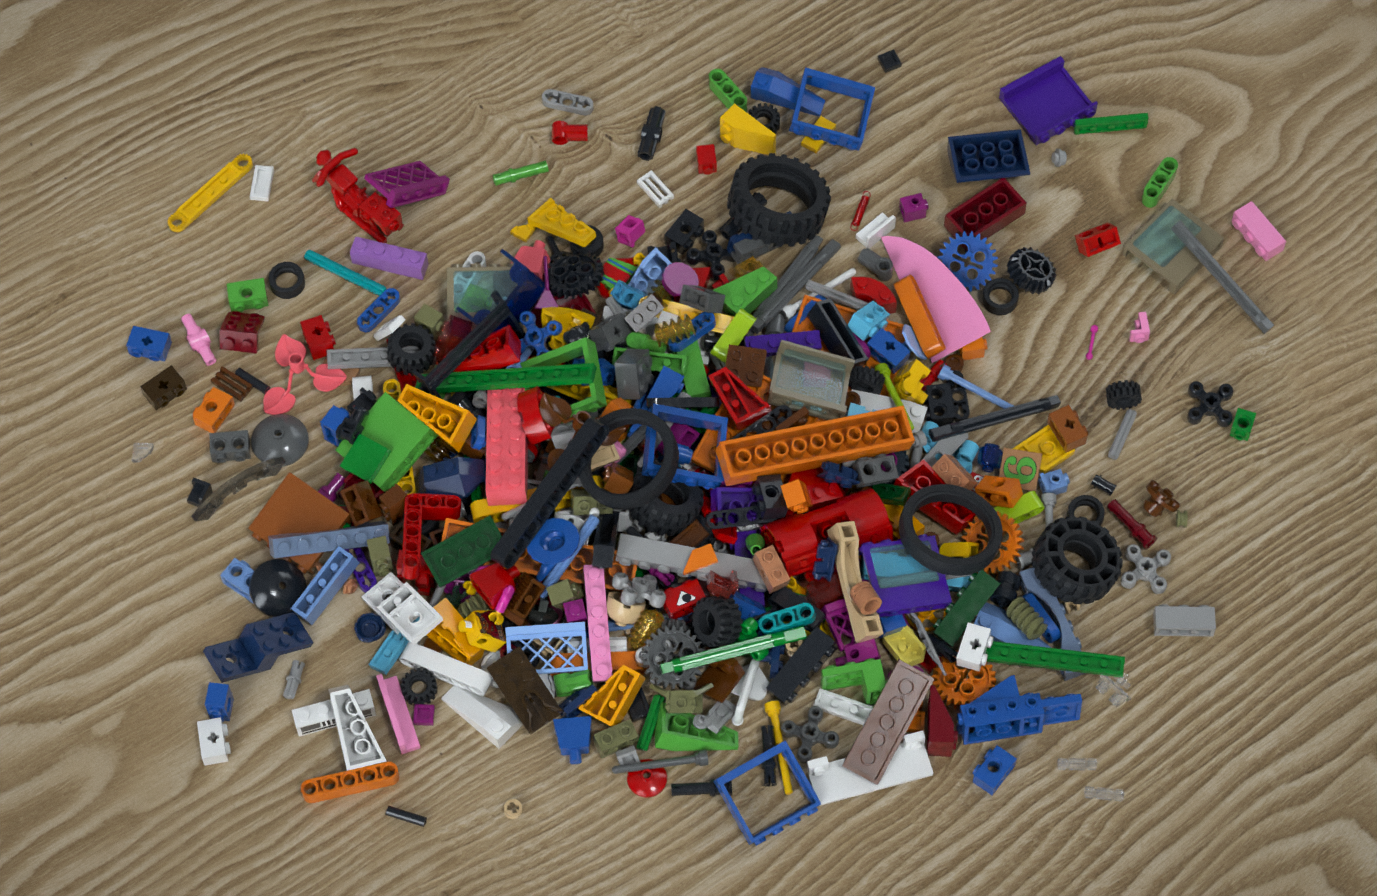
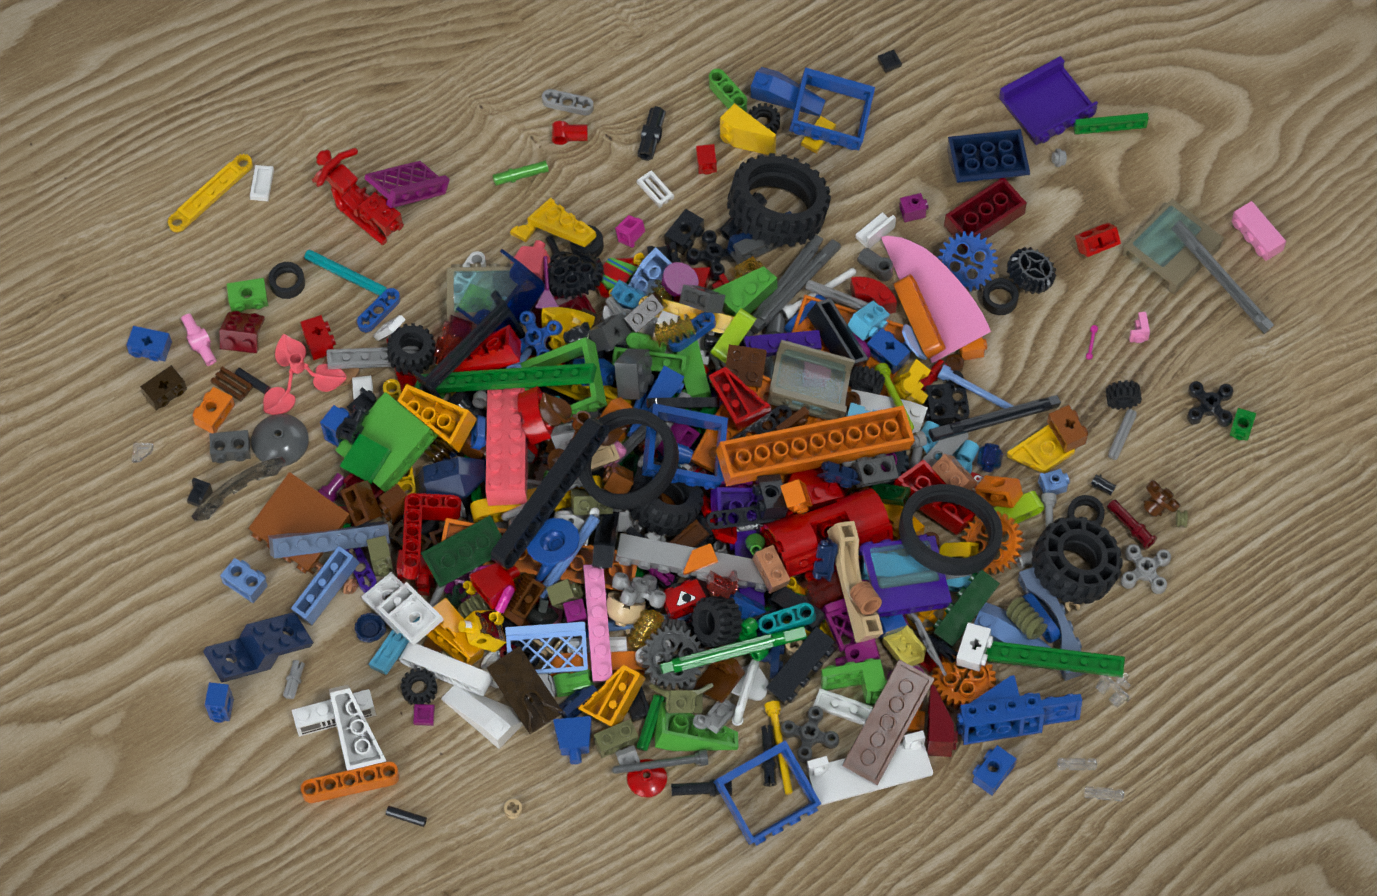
white brick [197,717,231,765] -> none
black dish [249,559,307,617] -> none
medium lavender brick [350,237,428,280] -> none
bright pink fence [376,674,420,754] -> none
olive brick [414,304,446,345] -> none
red piece [850,191,871,231] -> none
black wheel [990,571,1021,607] -> none
tile [999,448,1042,492] -> none
bright green beam [1142,157,1178,208] -> none
light grey brick [1153,604,1216,637] -> none

